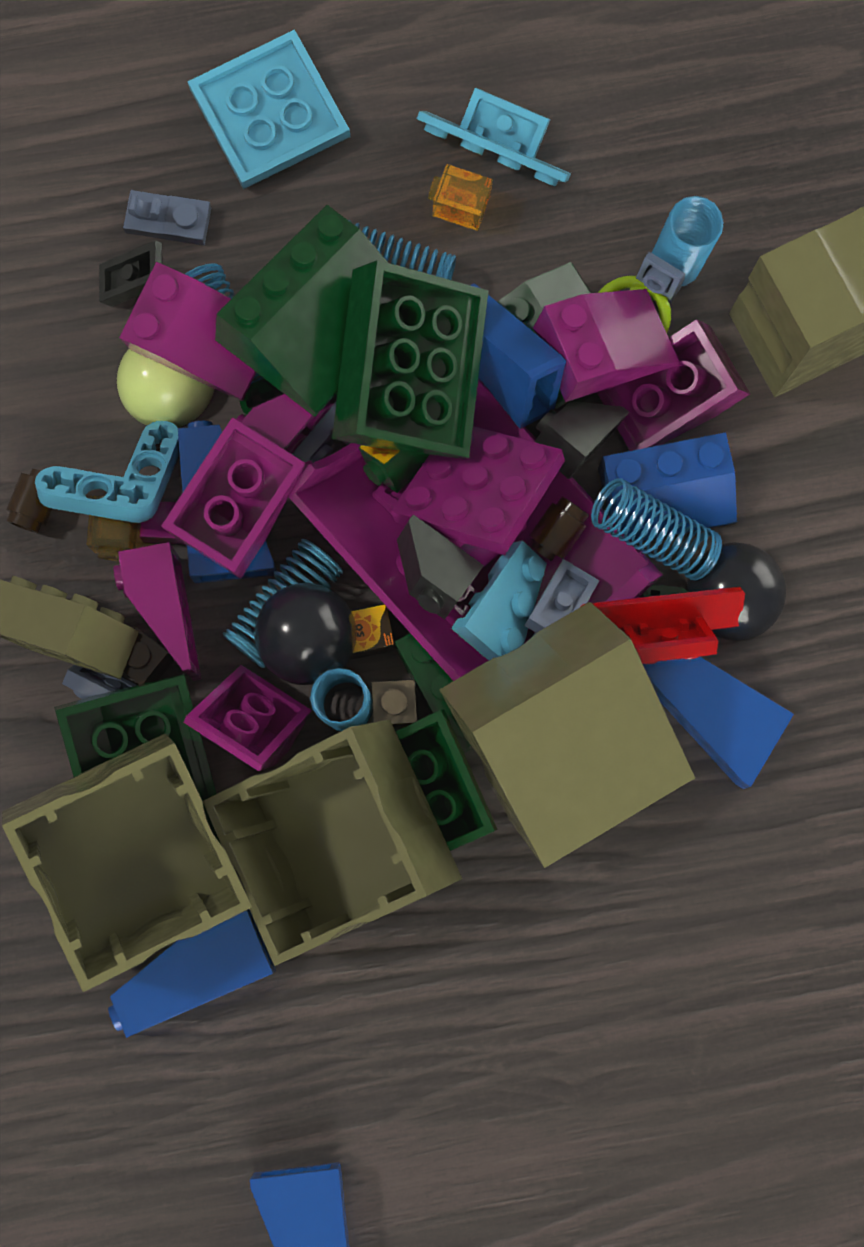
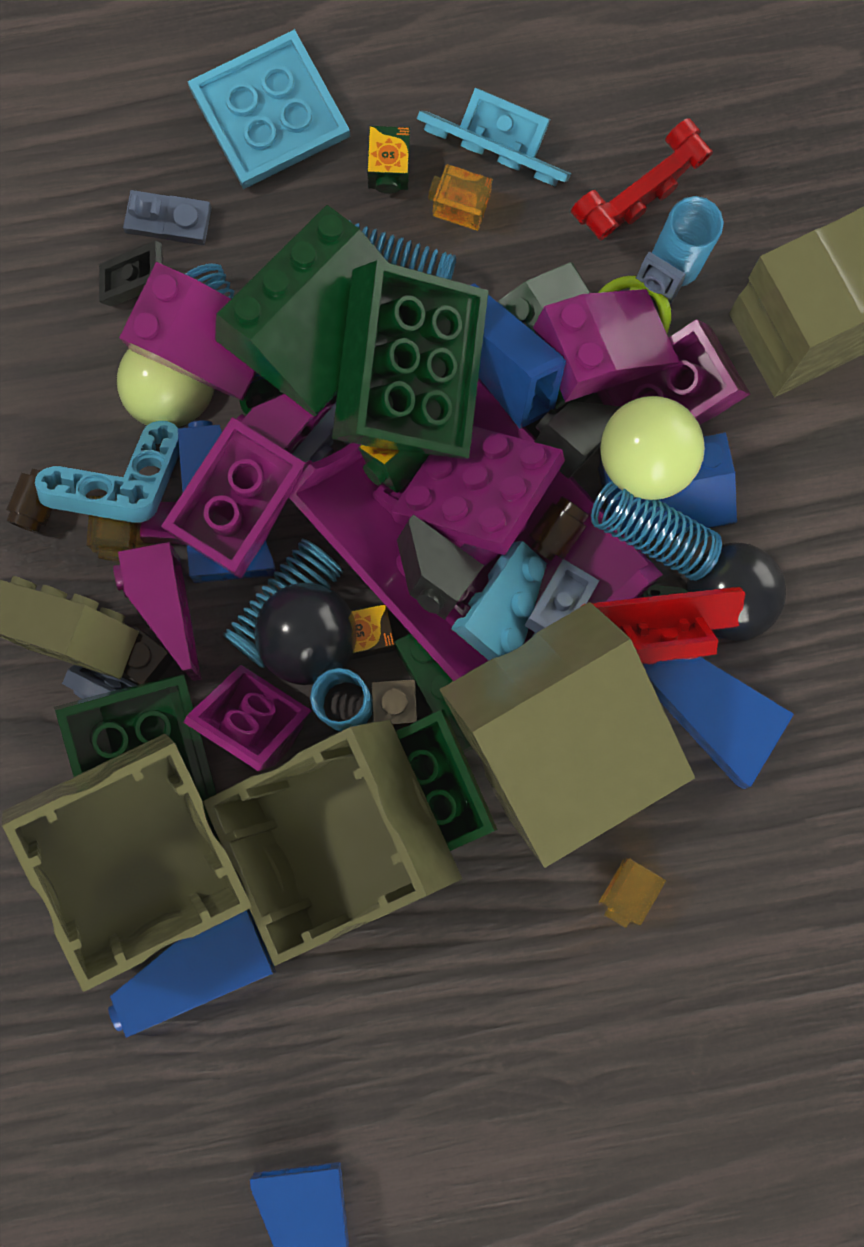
none -> brick [367,126,410,194]
none -> red plate [570,118,713,241]
none -> clear yellow brick [599,858,666,928]
none -> yellowish green piece [600,396,705,500]

